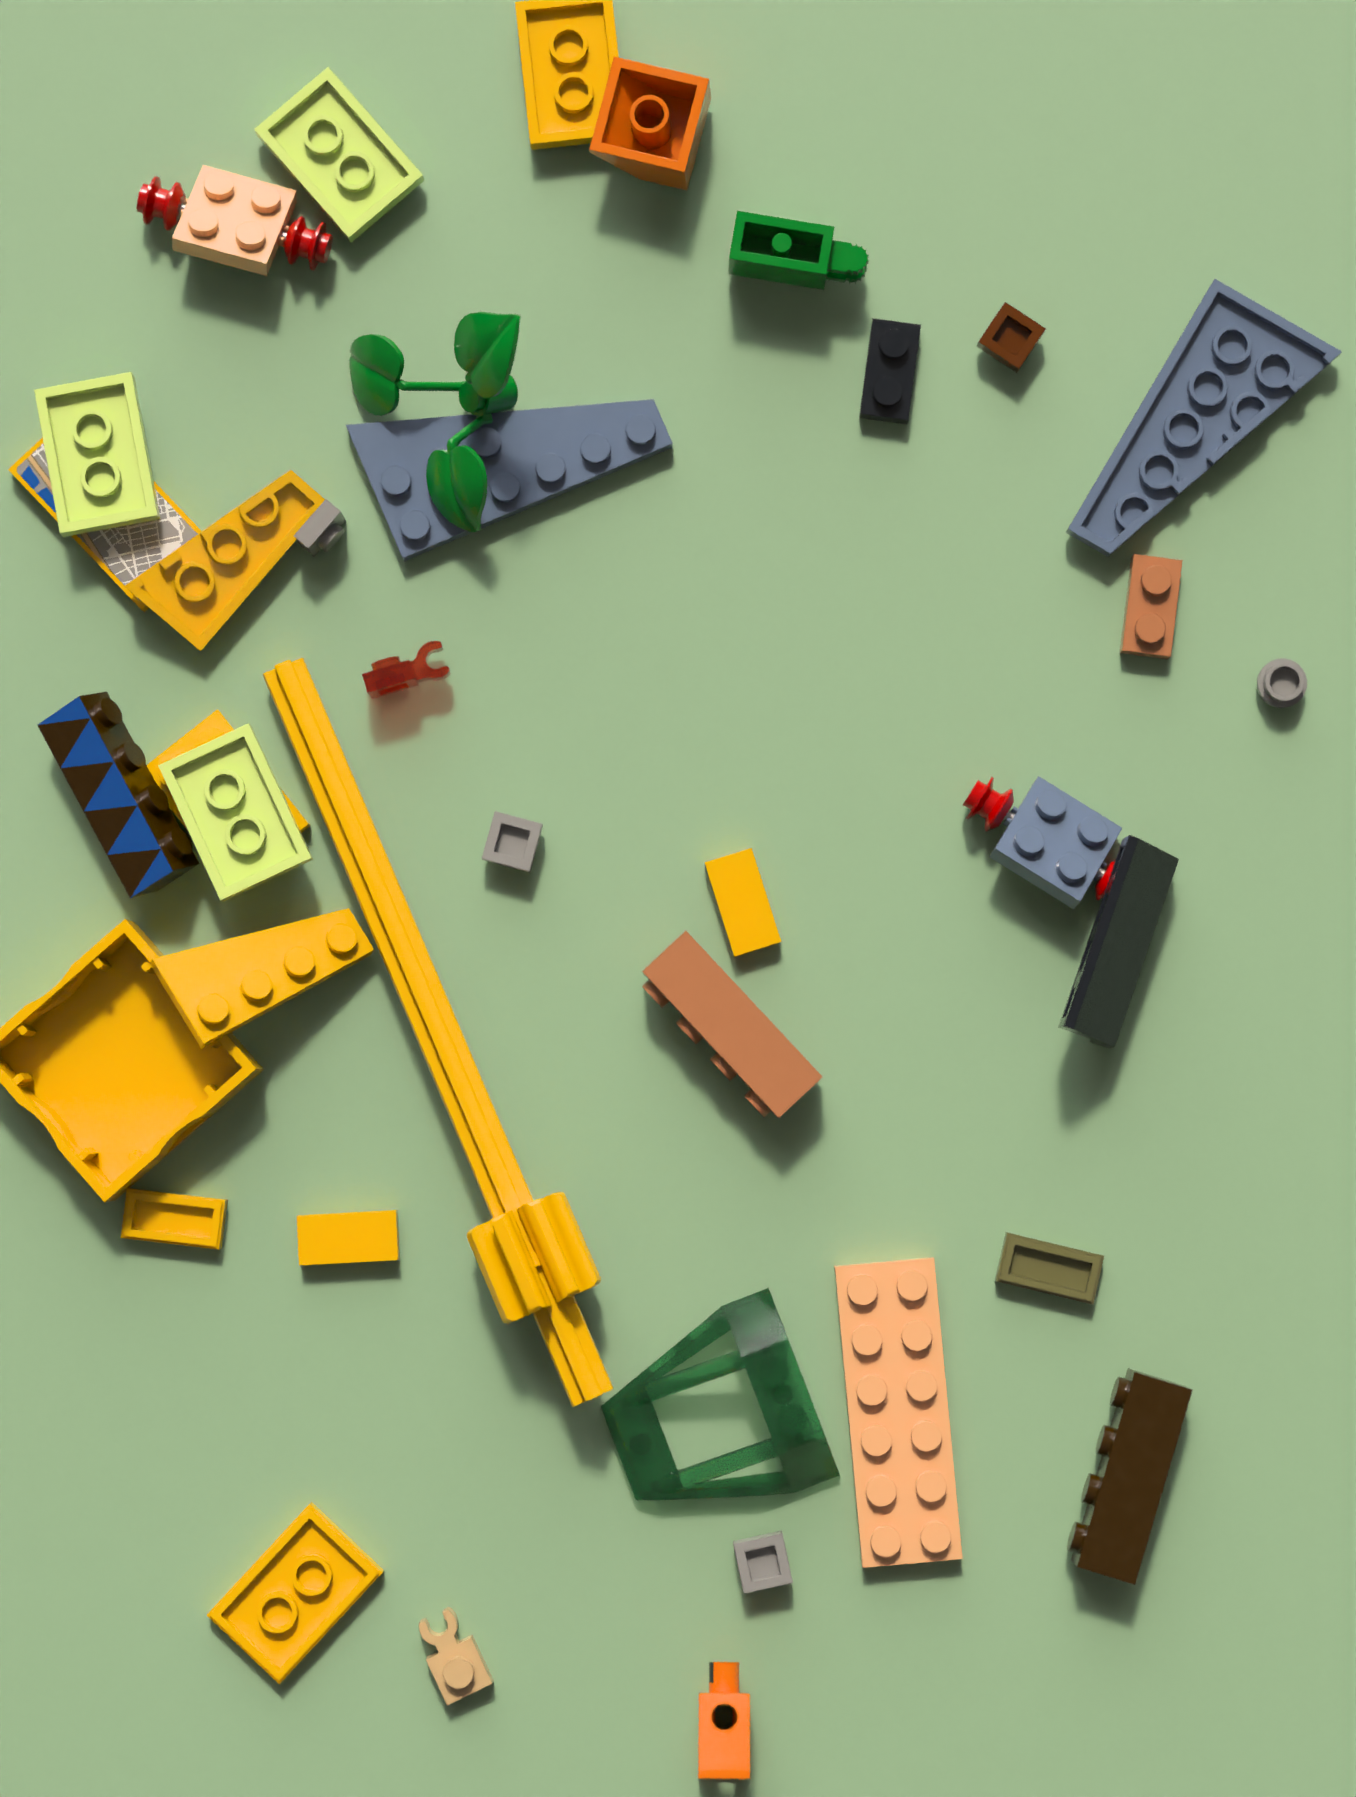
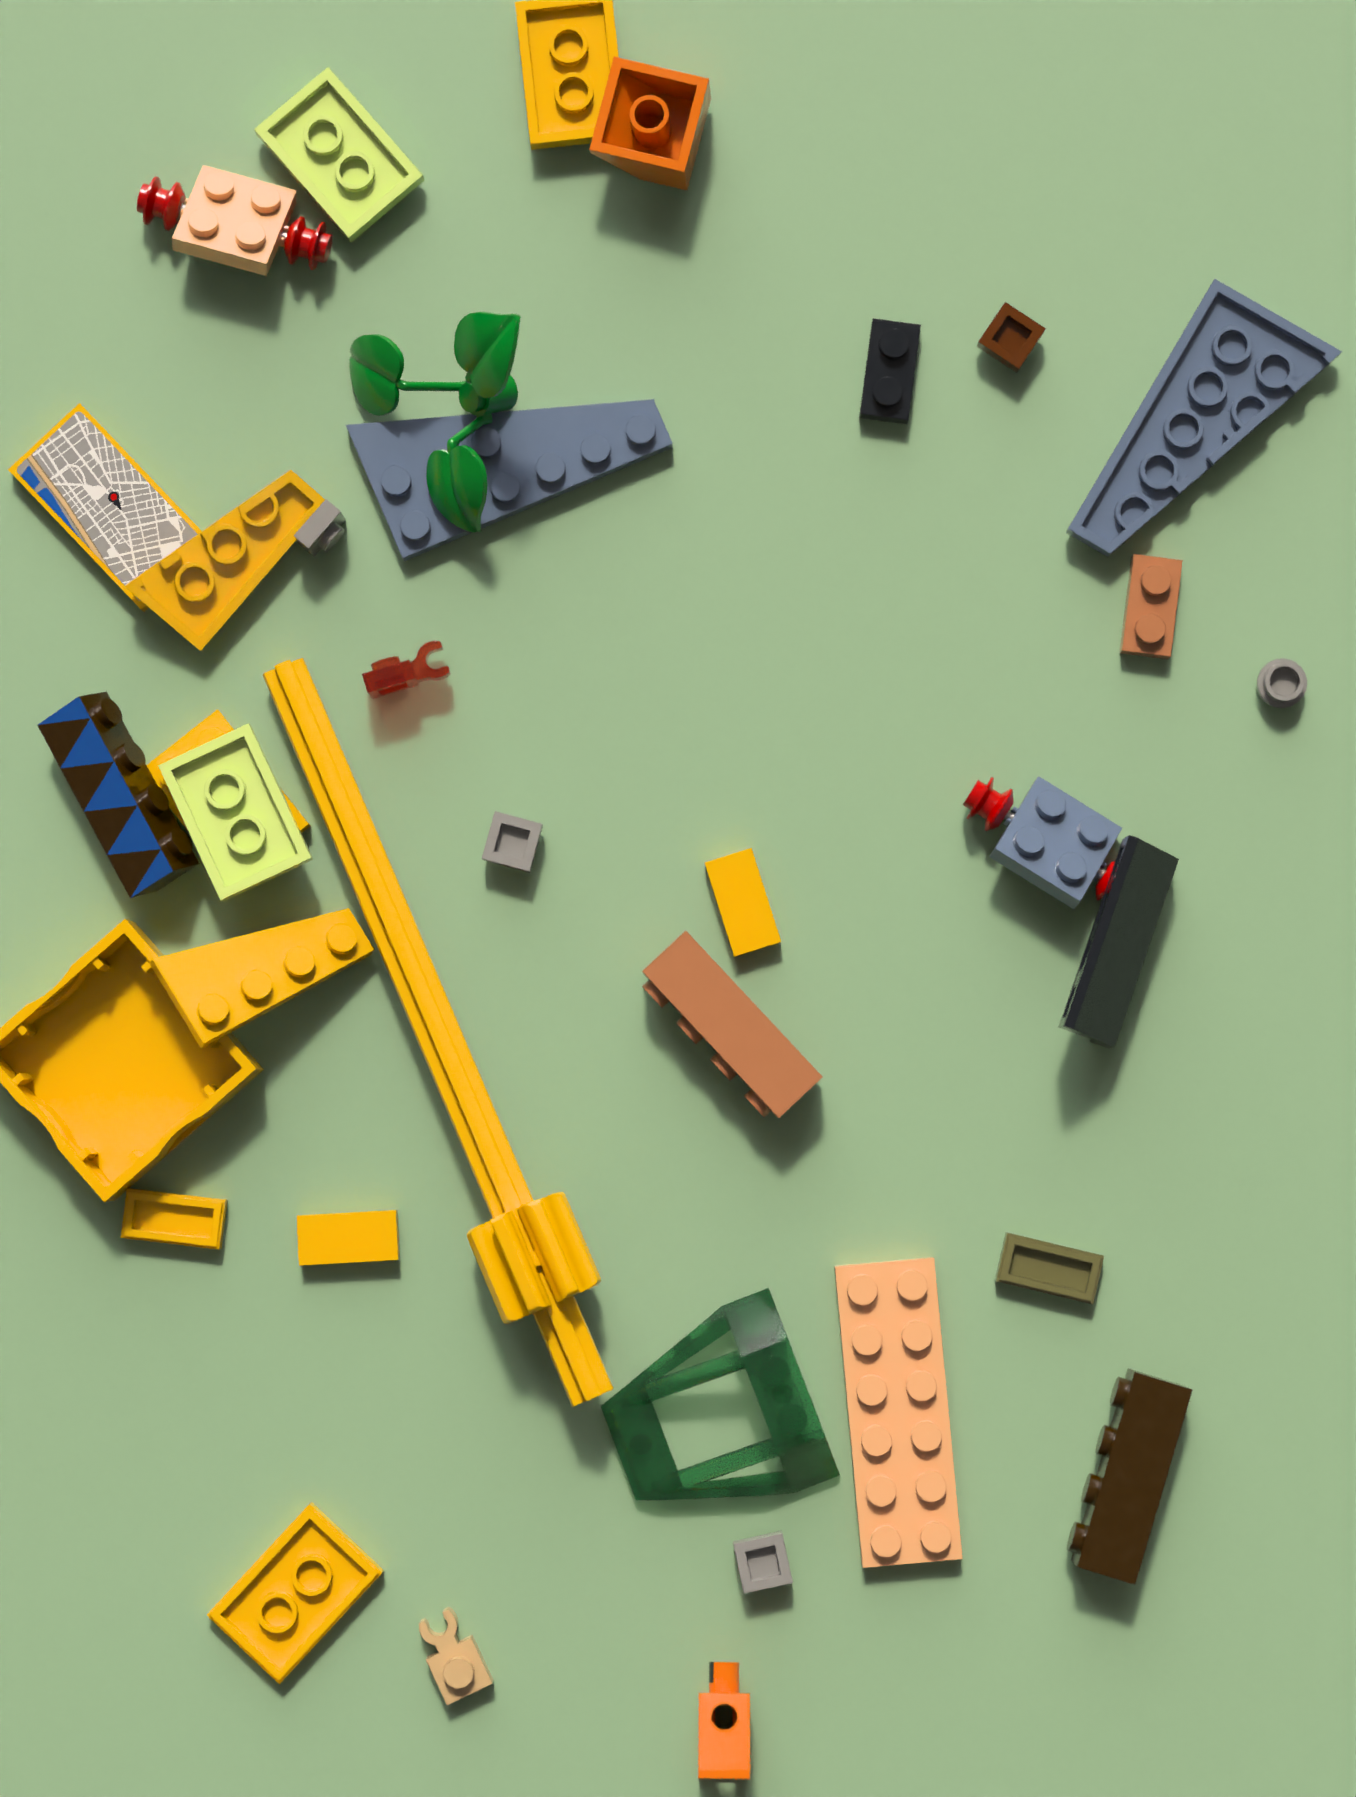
yellowish green plate [34,372,160,537] -> none
green hinge [728,211,869,290] -> none

